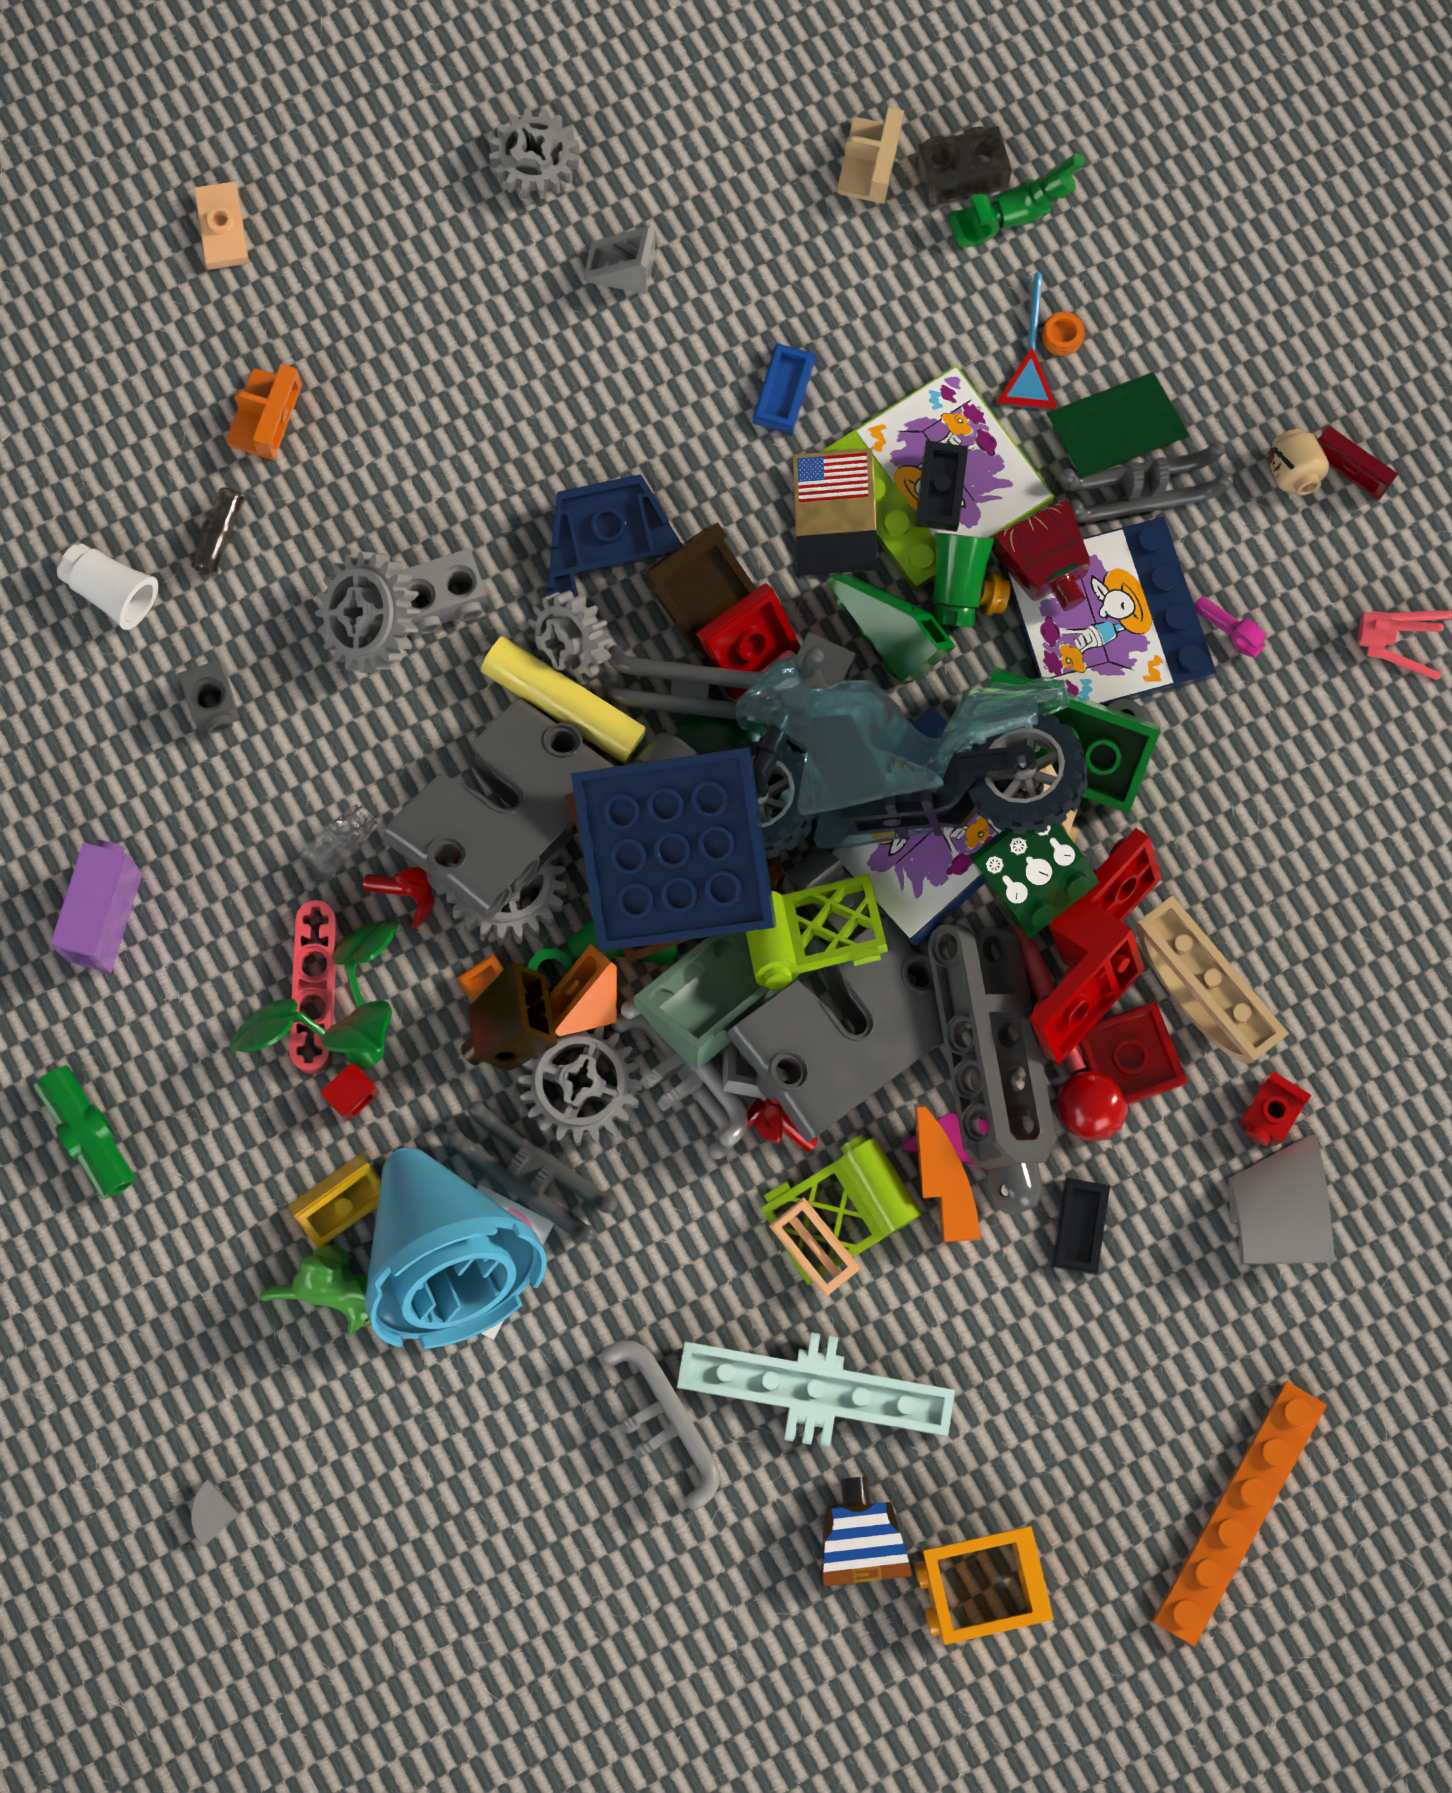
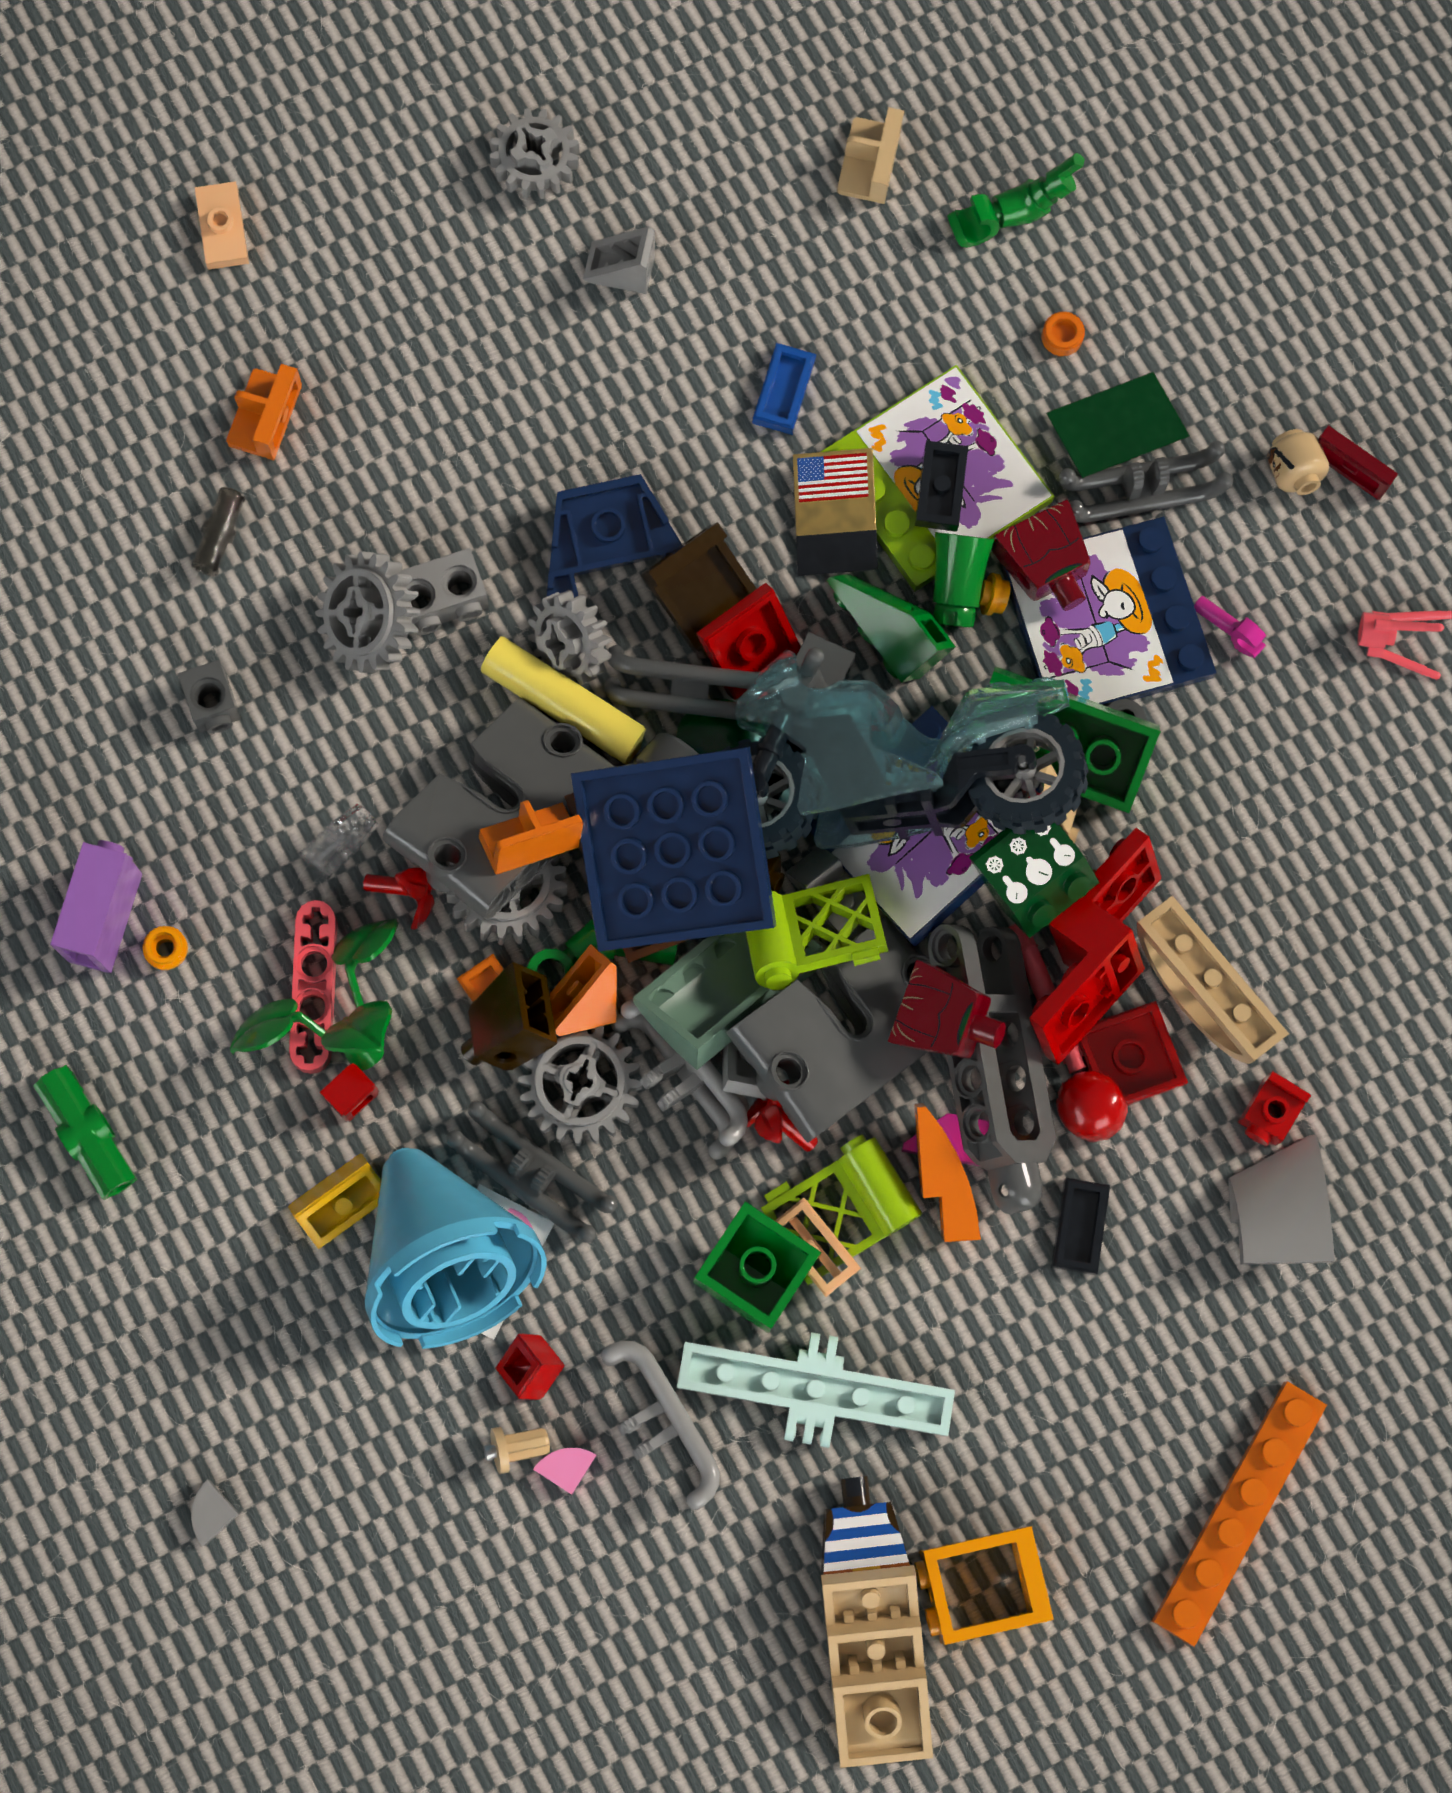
white plant [57,543,158,630] -> none
bright green animal [259,1245,371,1335] -> none
clear smoke brick [915,126,1012,208] -> none
piece [995,272,1057,410] -> none
none -> light orange plate [142,926,188,970]
none -> orange panel [479,800,583,875]
none -> tan piece [484,1427,550,1474]
none -> red slope [495,1334,565,1400]
none -> bright pink tile [533,1448,597,1495]
none -> green slope [693,1201,821,1334]
none -> tan slope [821,1565,933,1768]
none -> dark red torso [888,960,1006,1058]

